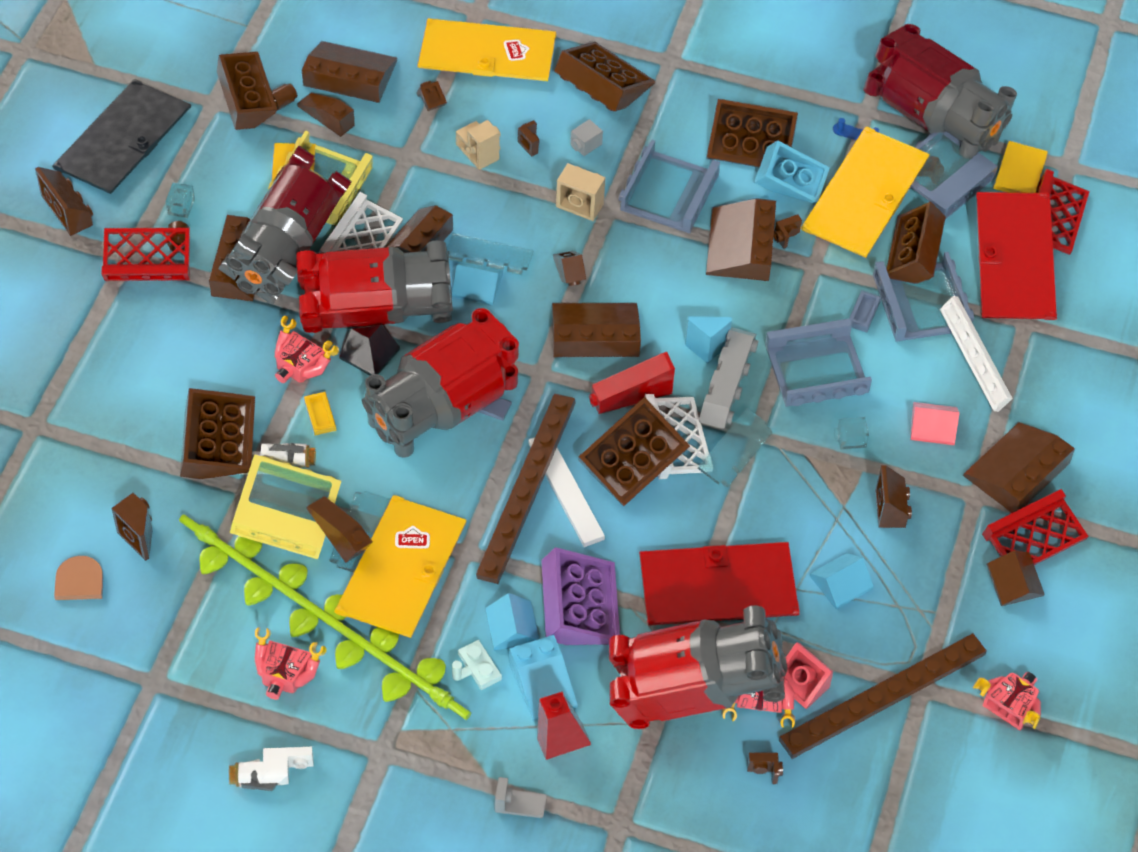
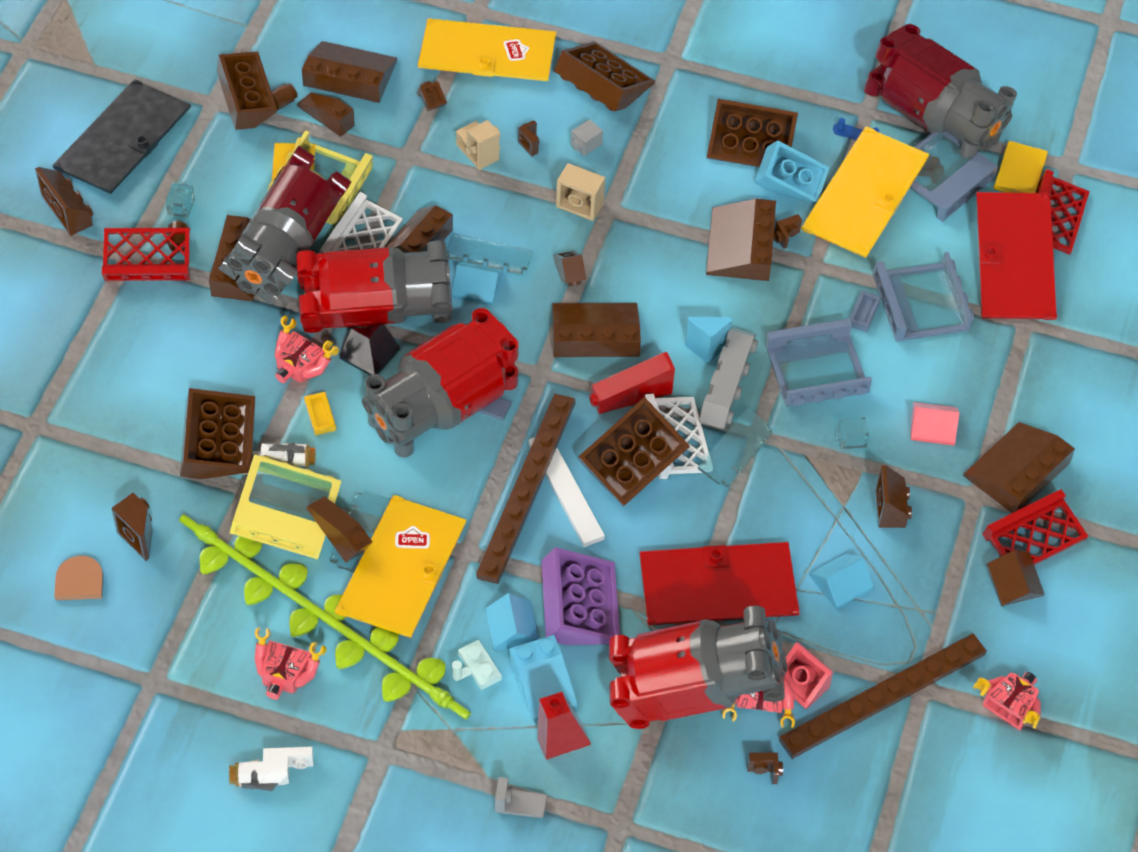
clear light blue panel [619,140,720,234] -> none
reddish brown slope [886,201,946,284] -> none
white tile [940,296,1013,412] -> none

